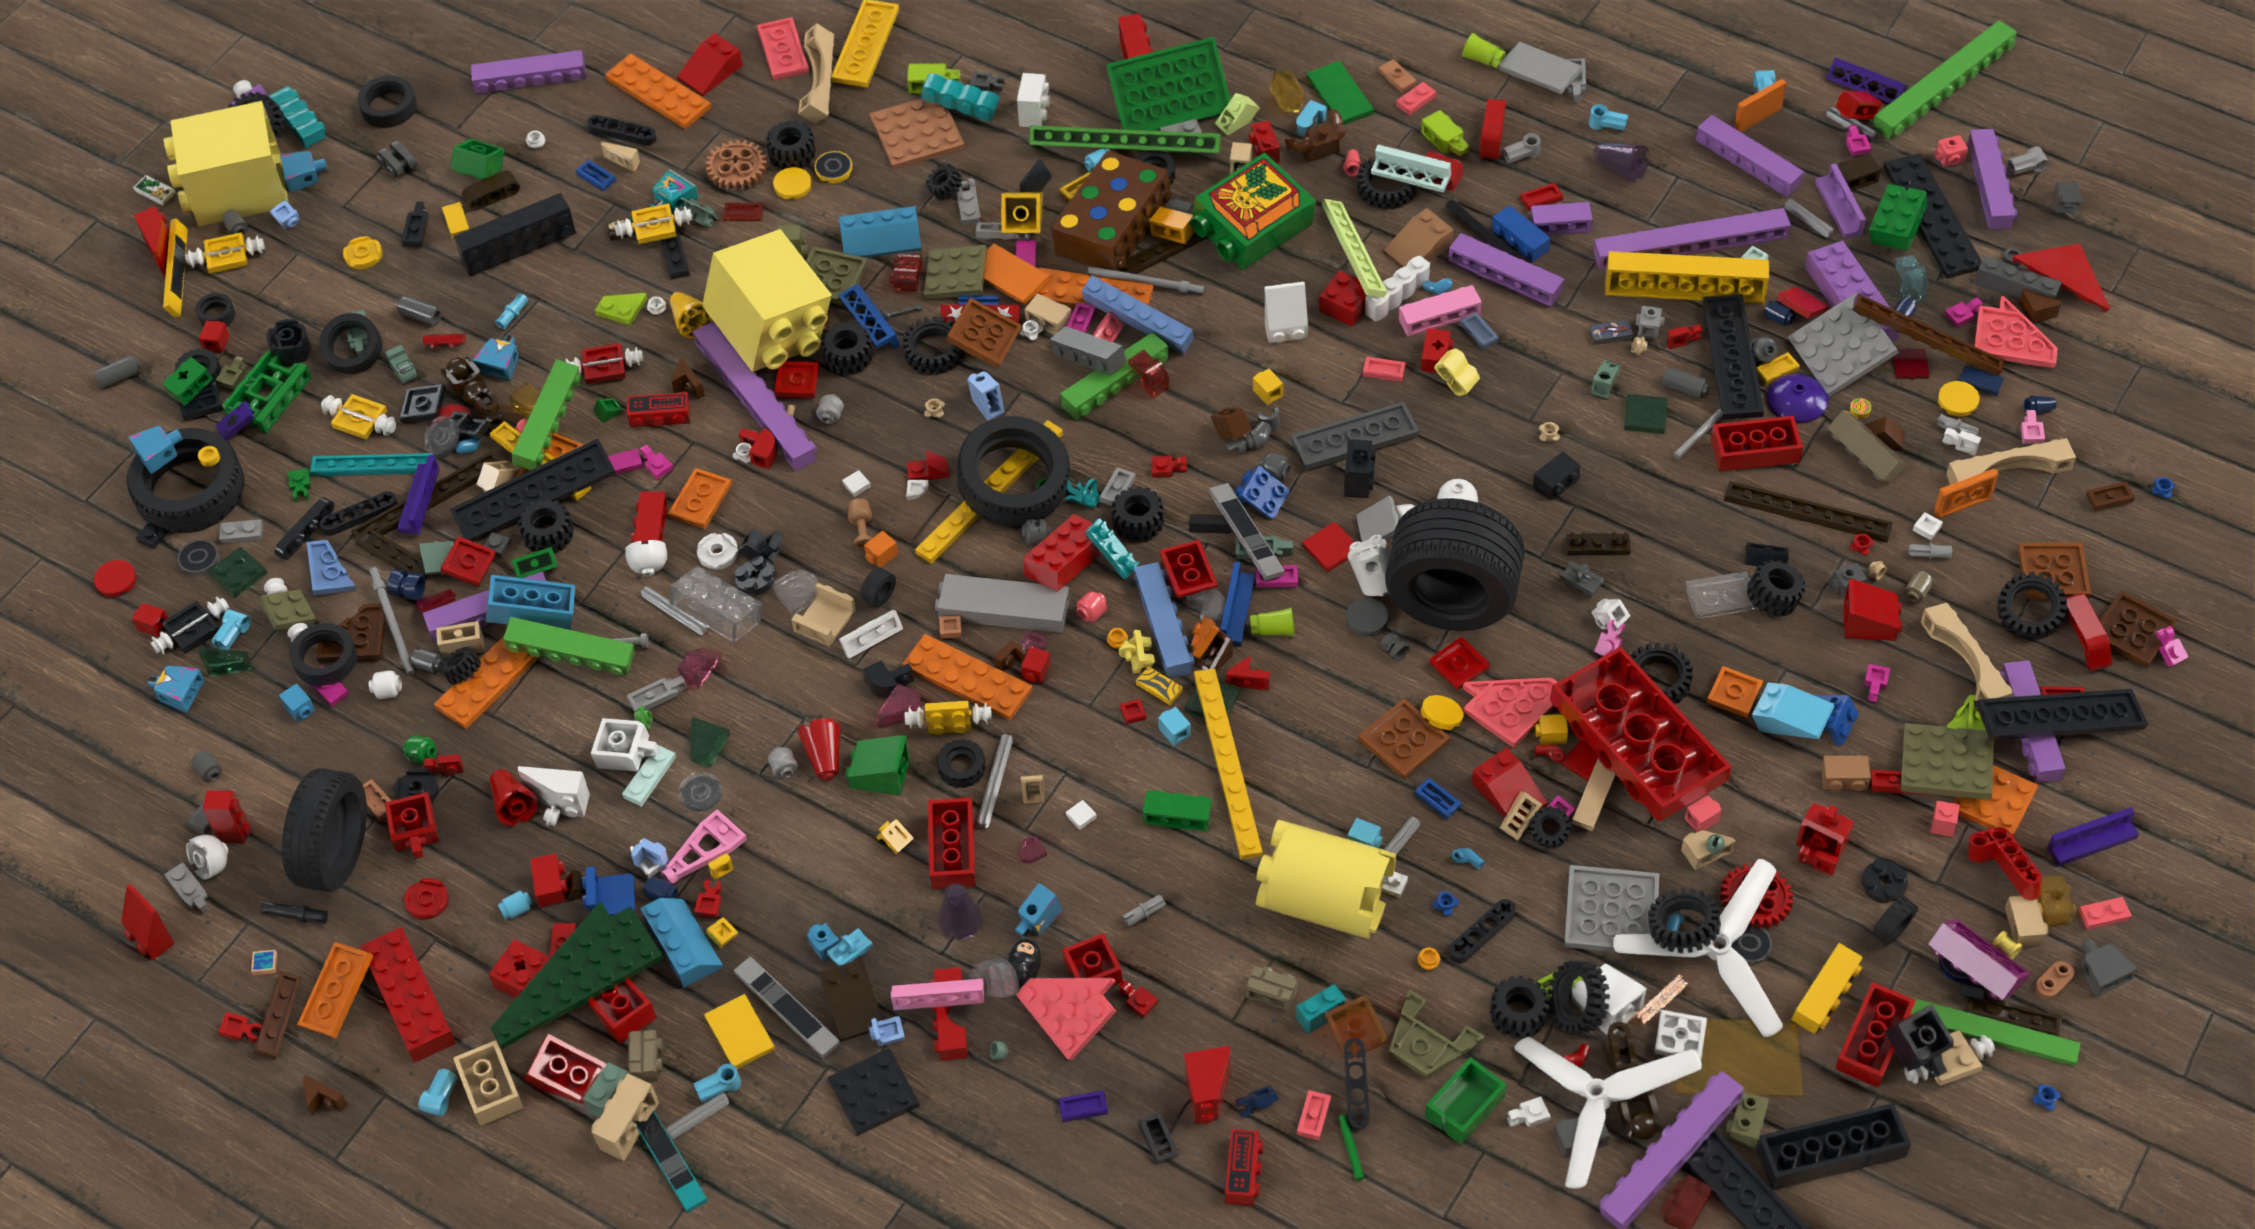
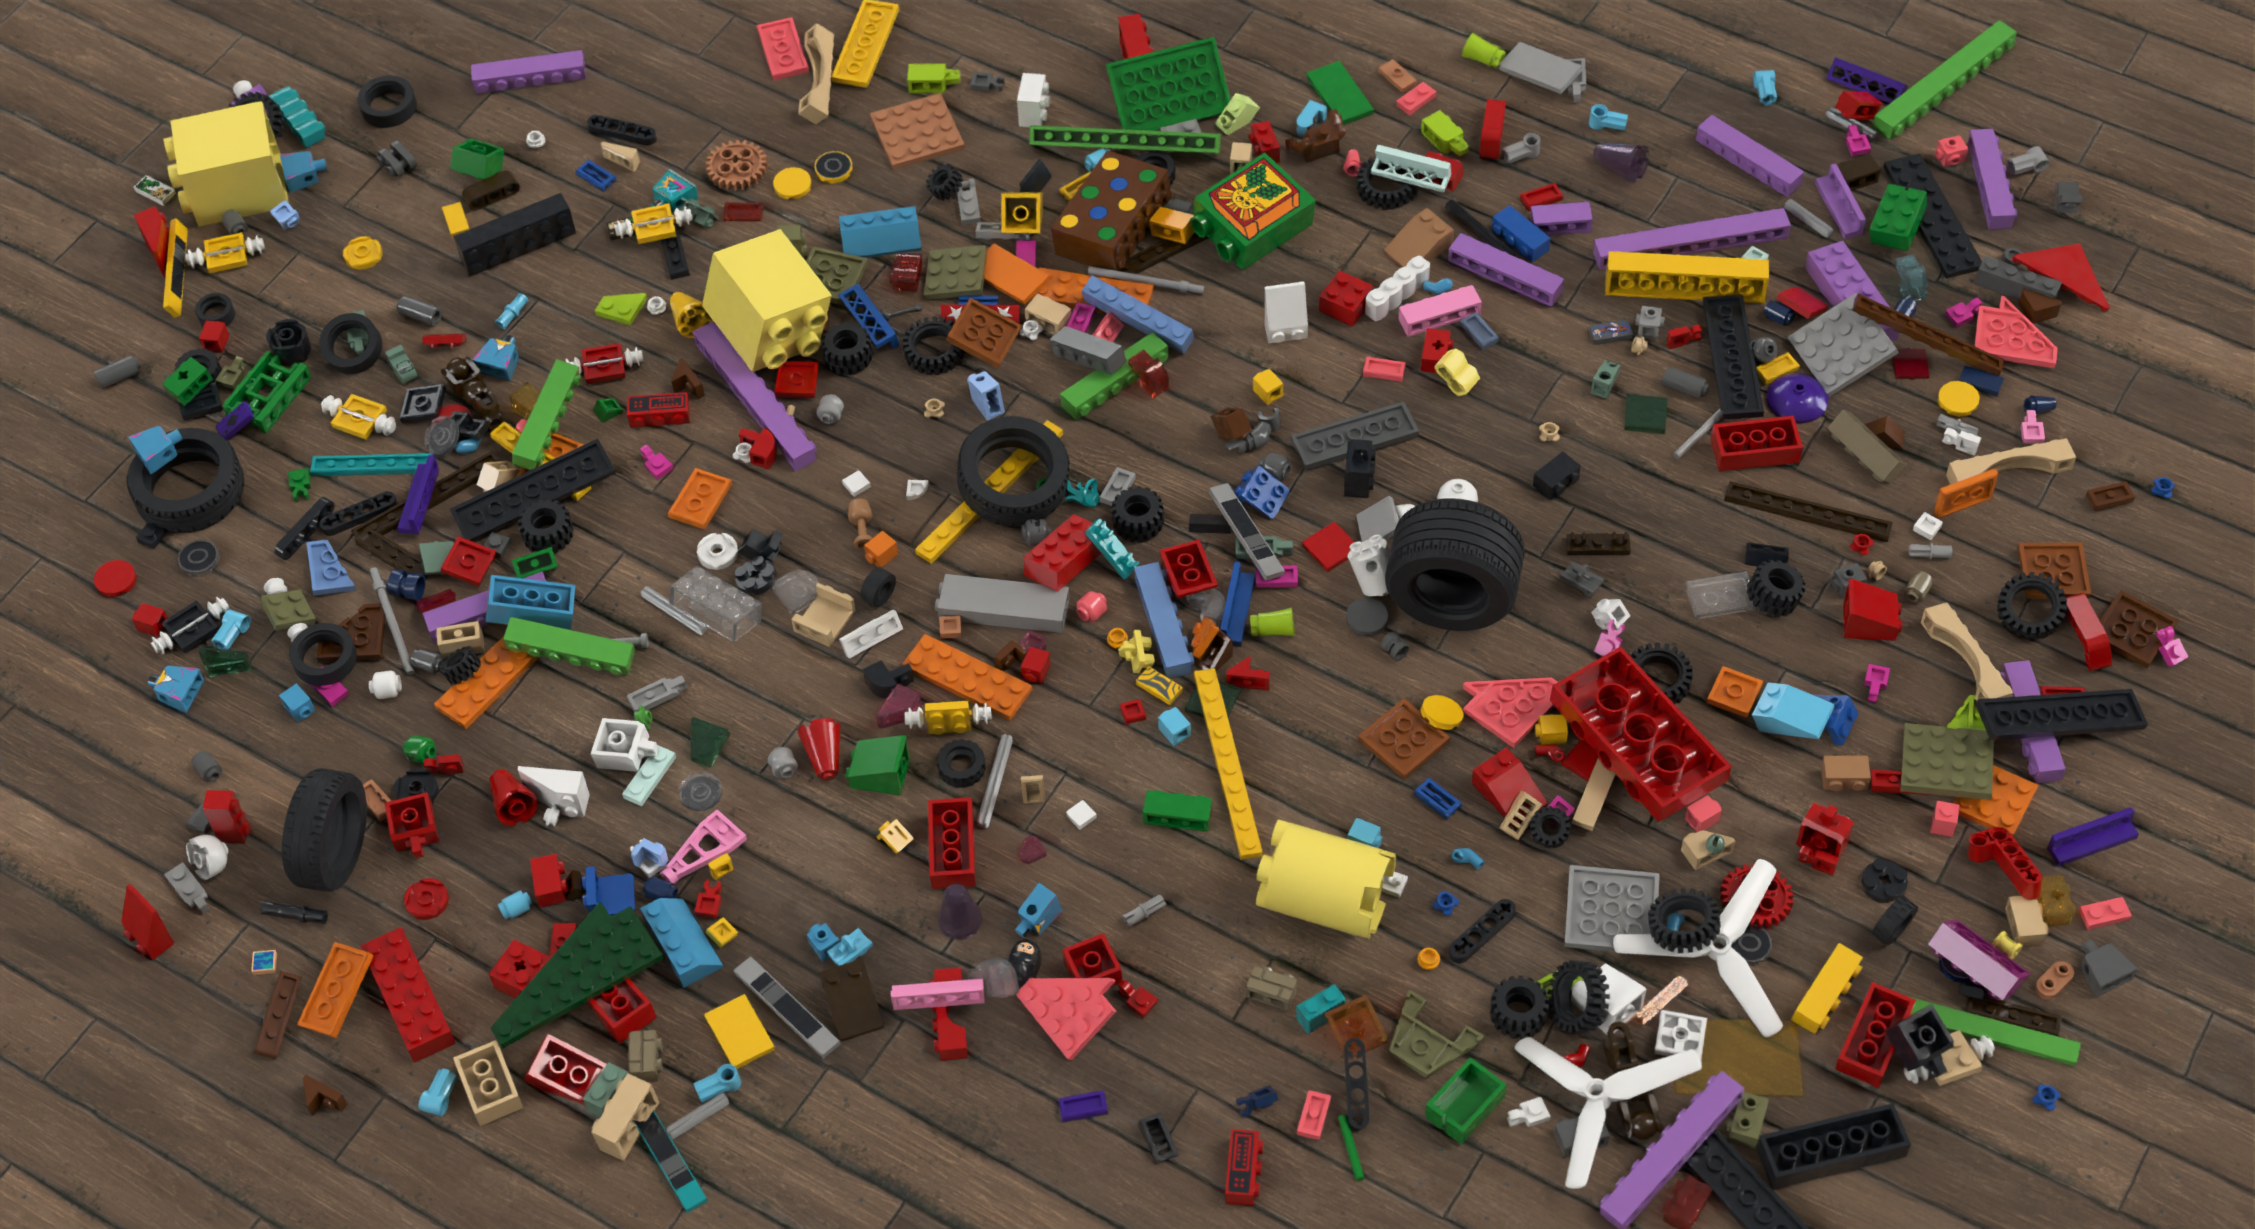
yellow tile [198,446,220,467] -> none
clear green plate [208,546,268,598] -> none
red plate [218,1012,262,1042] -> none
light grey plate [219,519,263,544] -> none
black hinge [402,201,428,247] -> none
orange plate [605,53,712,129] -> none
dark pink tile [608,448,643,476] -> none
white cylinder [625,540,667,577] -> none
red brick [631,492,668,544] -> none
red slope [677,33,743,96] -> none
clear pink slope [678,648,721,689] -> none
black tyre [766,120,816,170] -> none
black plate [828,1048,920,1136] -> none
light blue bracket [869,1016,905,1047] -> none
red slope [906,450,950,480] -> none
teal brick [921,73,1000,121] -> none
sand green hinge [990,1041,1009,1060] -> none
red plate [1152,456,1187,478] -> none
red slope [1184,1046,1231,1124] -> none
clear yellow brick [1269,70,1305,112] -> none
yellowish green plate [1322,199,1387,298] -> none
light grey axle [1384,816,1420,854] -> none
red plate [1429,636,1490,691] -> none
orange tile [1734,79,1786,132] -> none
tile [1850,398,1871,419] -> none

